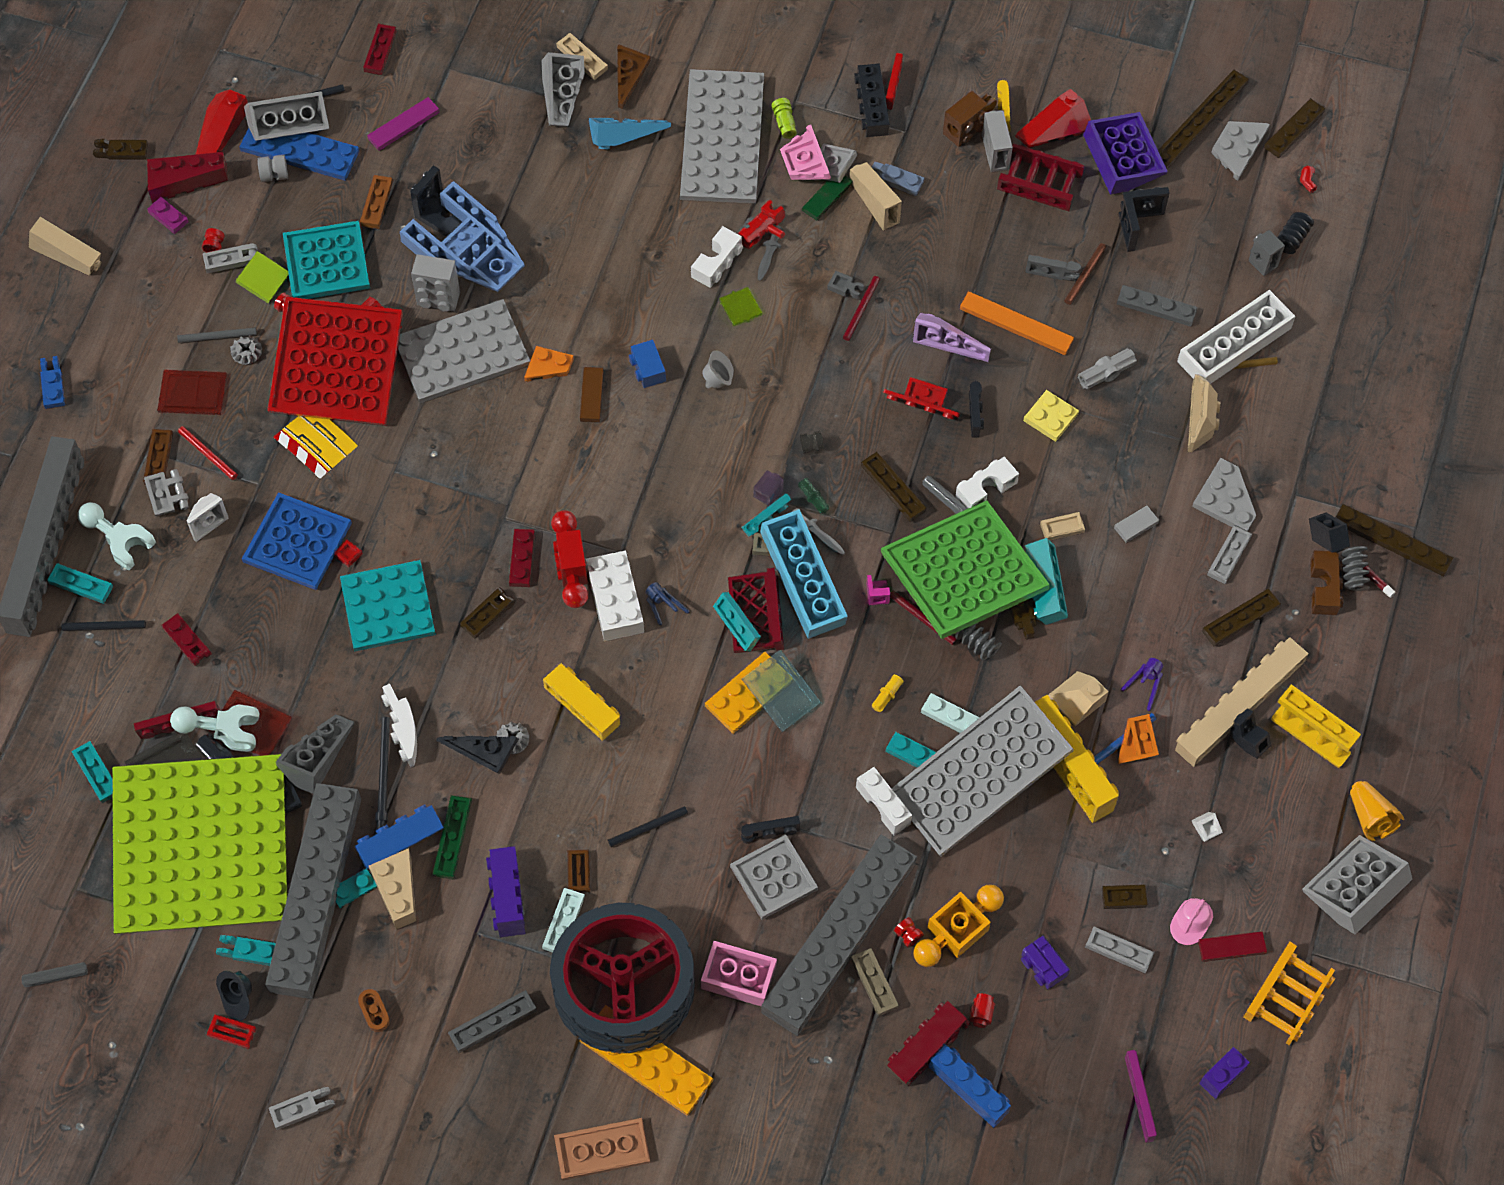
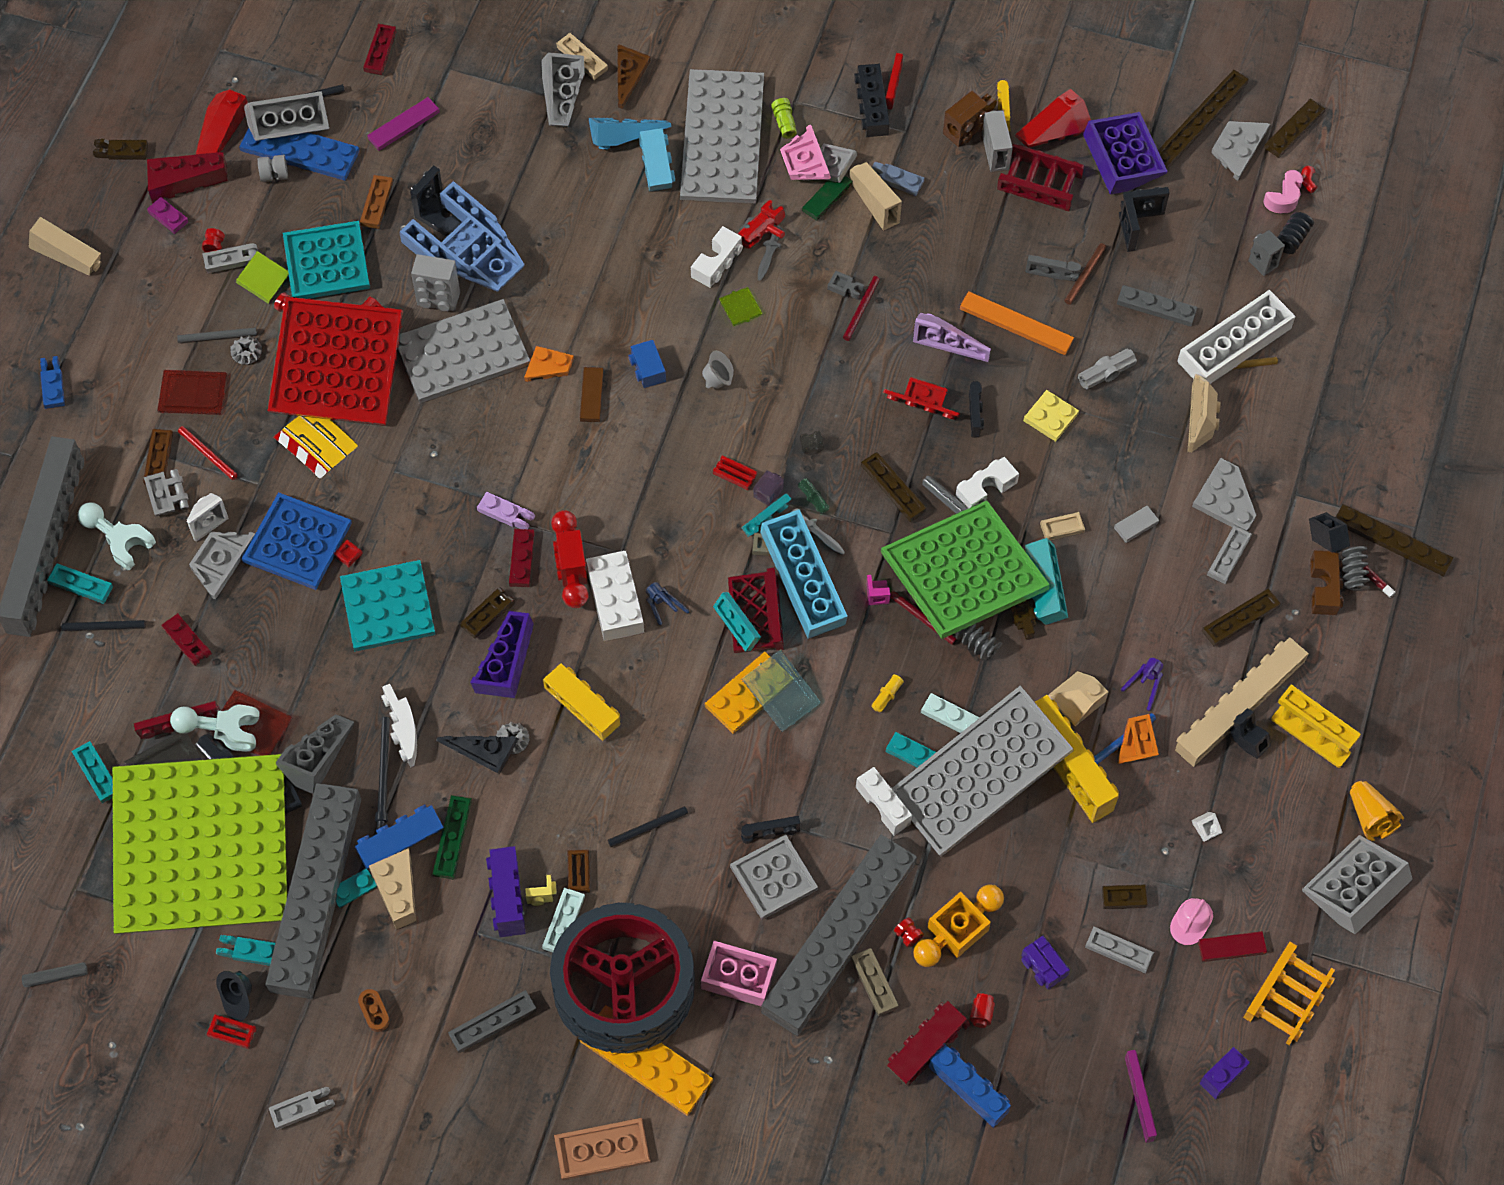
none -> light grey wing [189,532,255,599]
none -> dark purple wedge [470,611,534,698]
none -> lavender hinge [477,492,535,529]
none -> light yellow bracket [525,875,557,906]
none -> medium azure wedge [639,128,675,192]
none -> red tile [713,455,757,490]
none -> bright pink animal [1263,170,1303,213]

